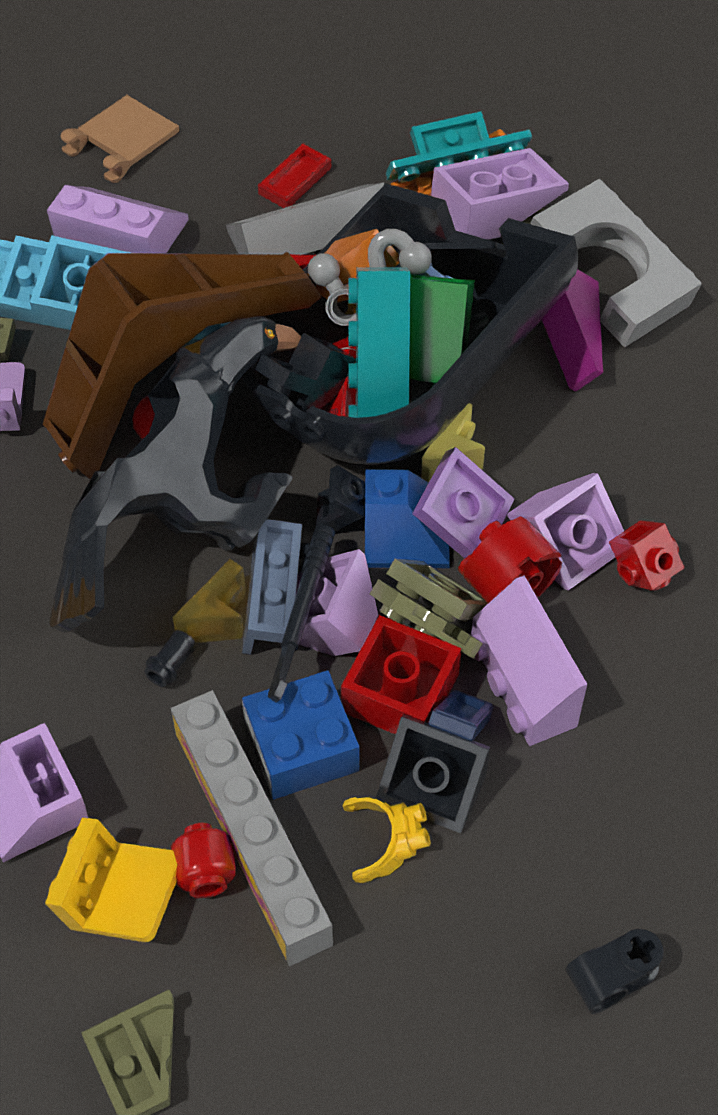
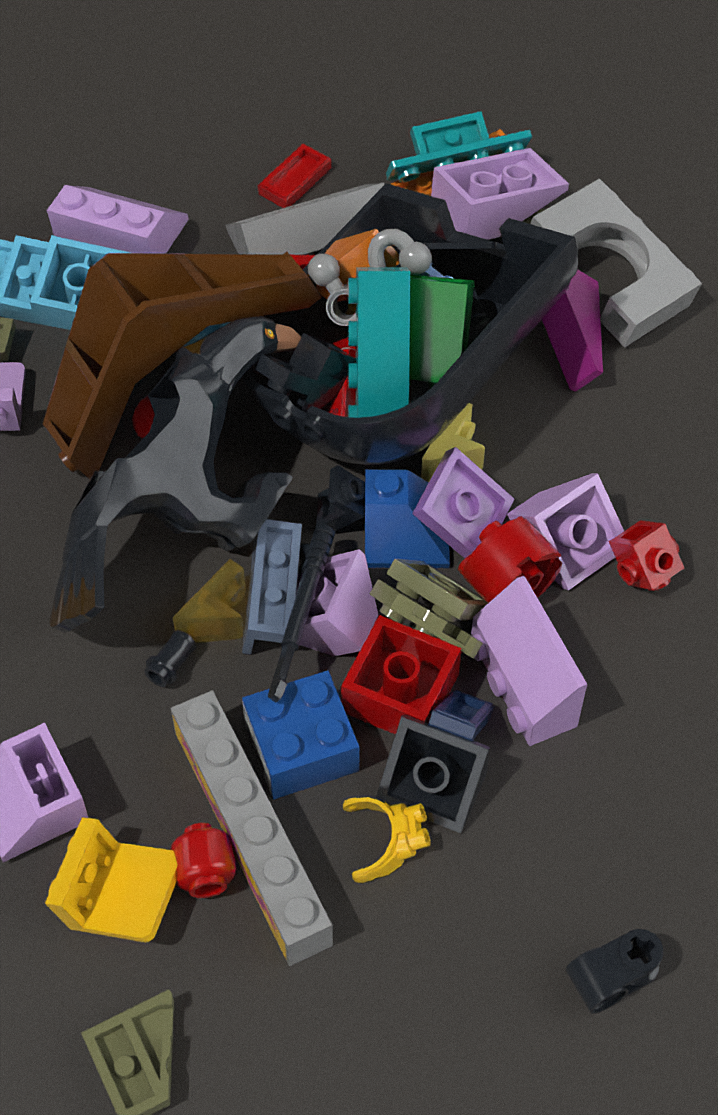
medium nougat flag [61,95,179,183] -> none

